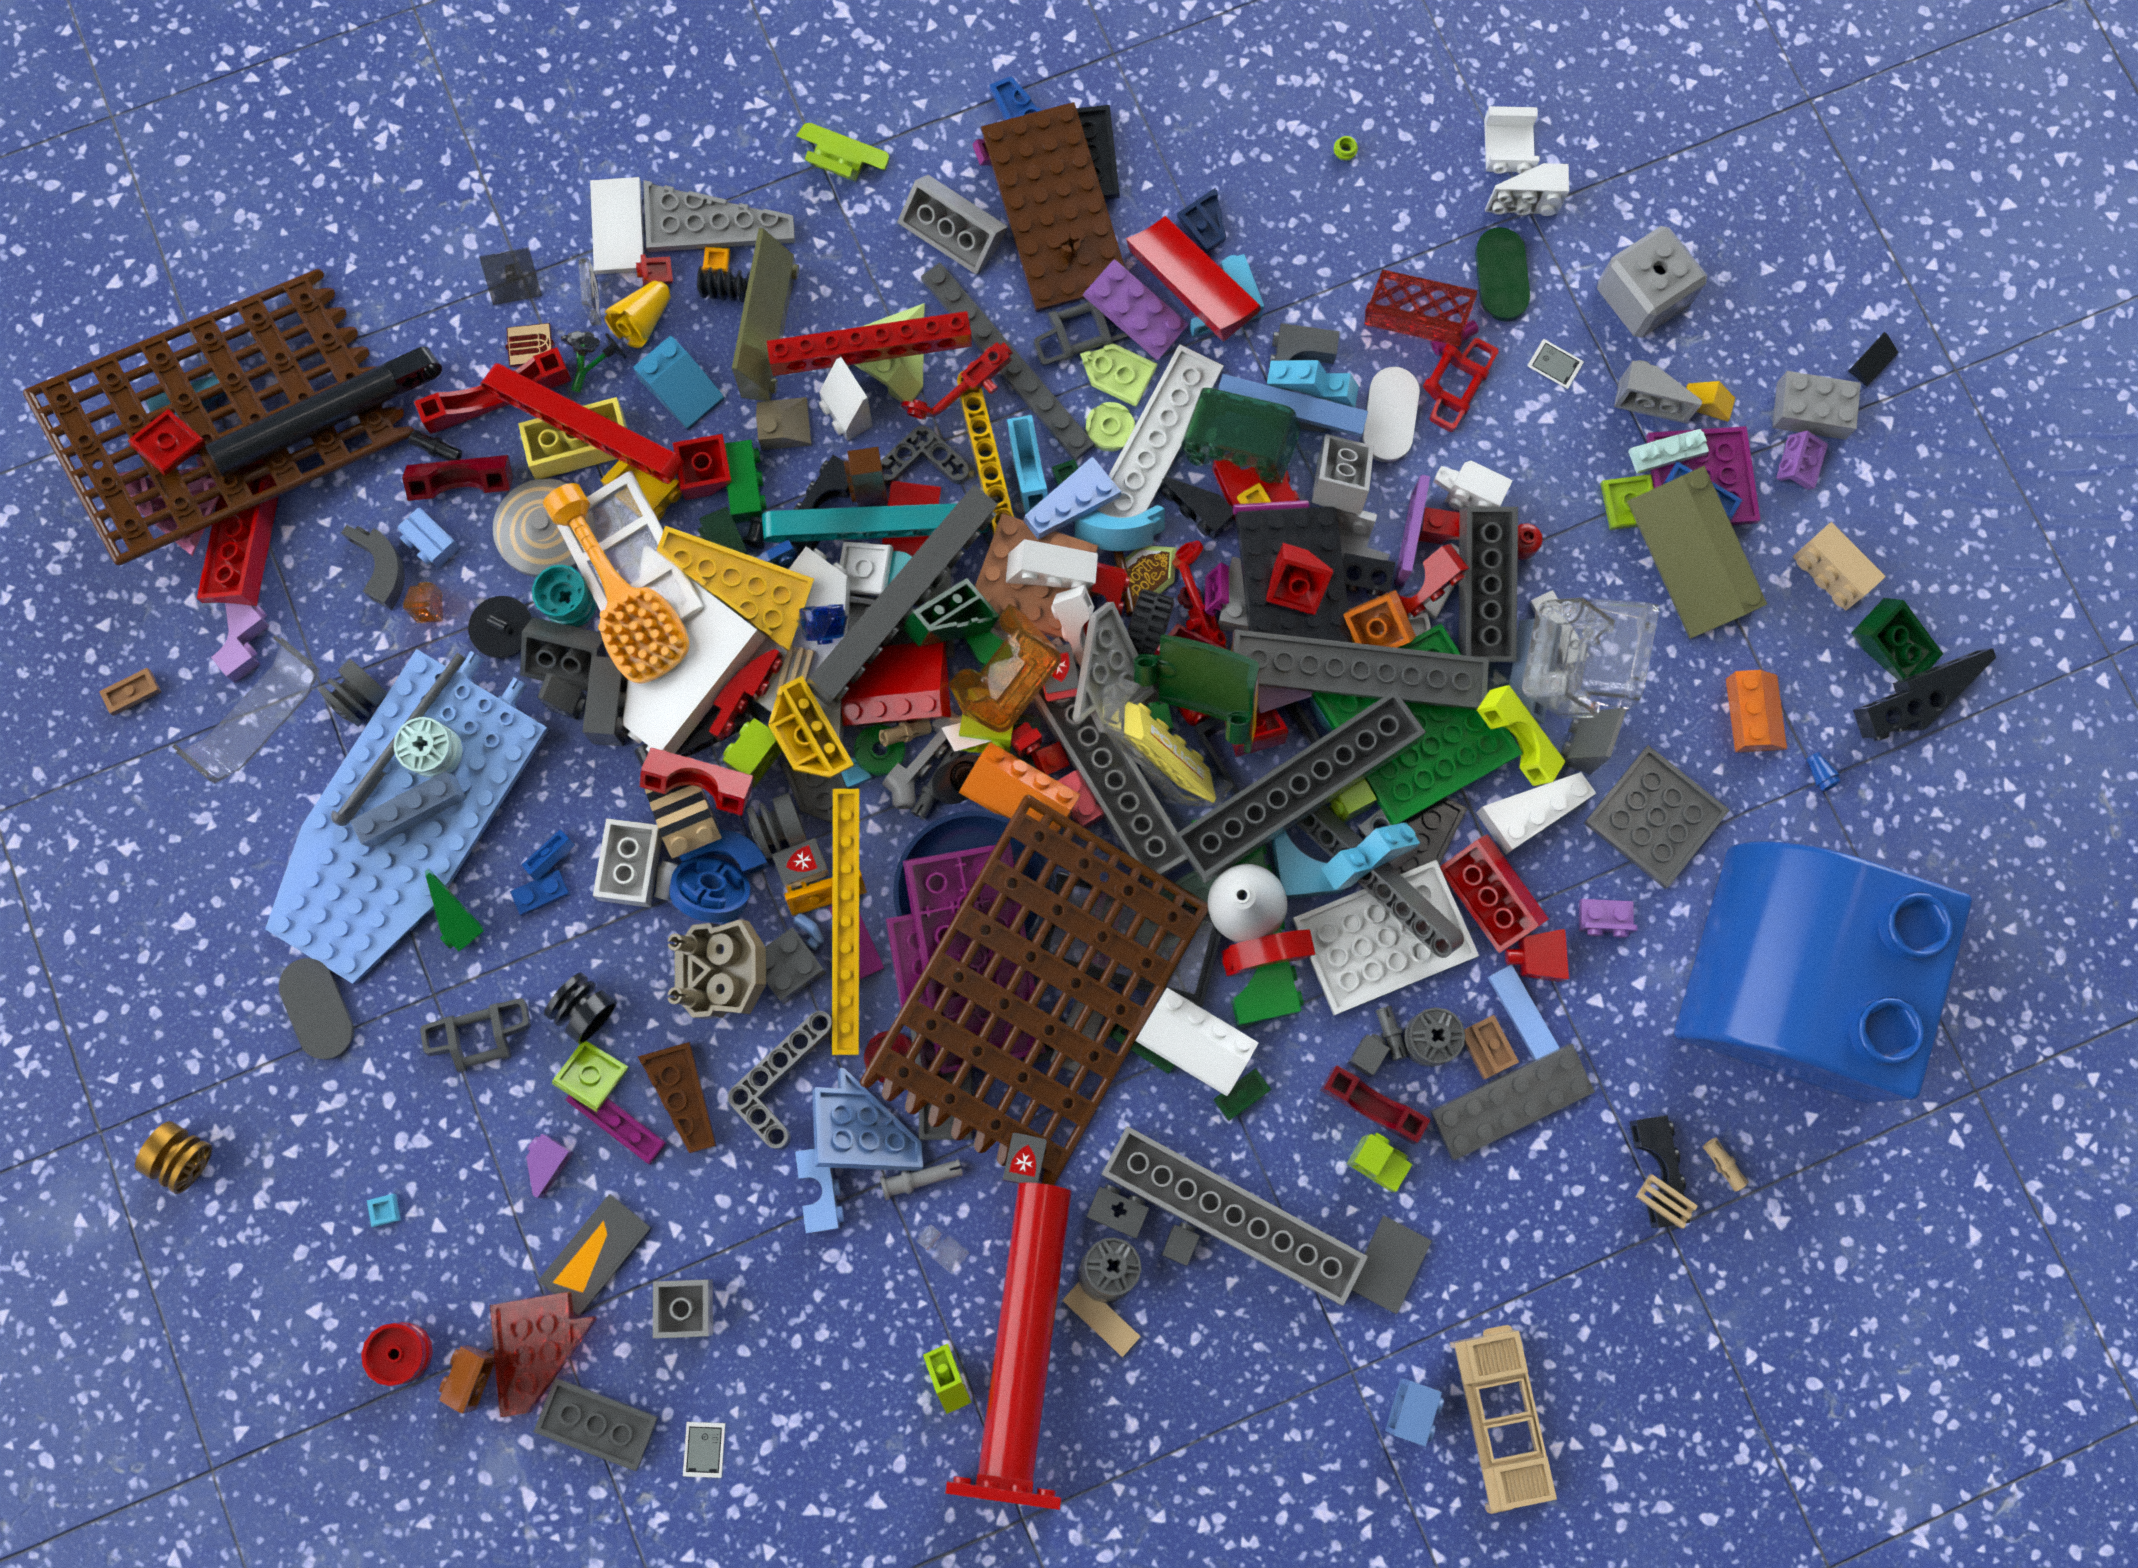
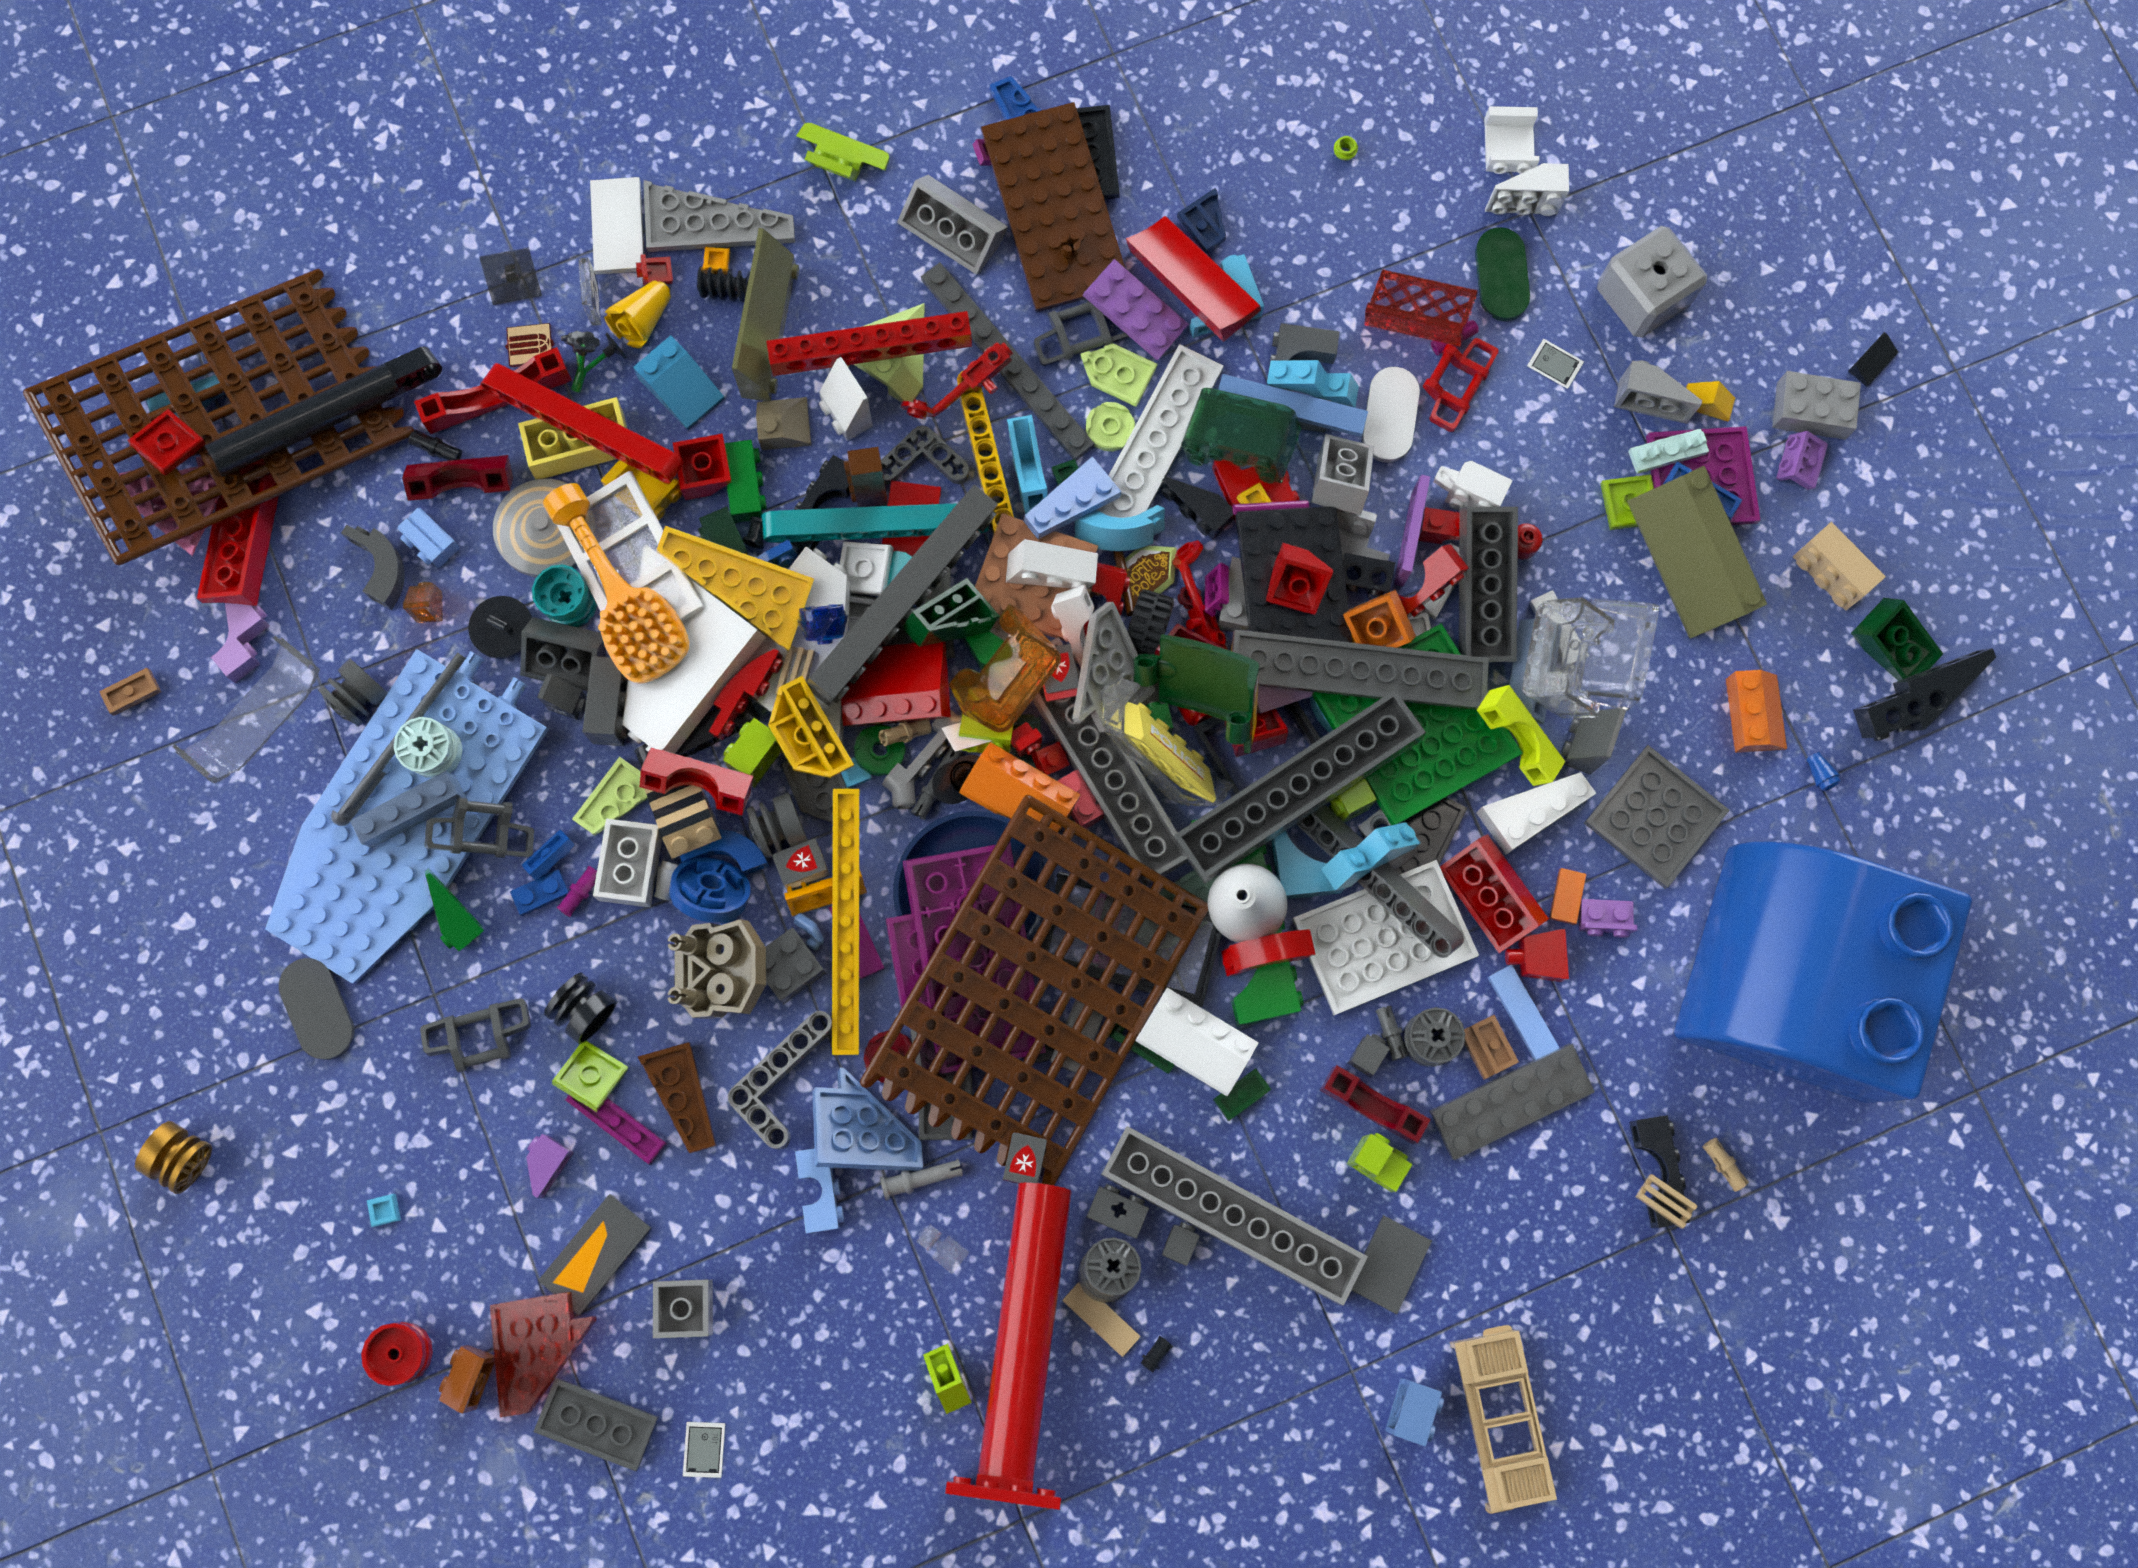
none -> dark grey bar [424,797,534,858]
none -> magenta pin [556,866,597,918]
none -> yellowish green wing [572,757,648,836]
none -> black pin [1140,1336,1173,1373]
none -> orange tile [1549,868,1586,925]

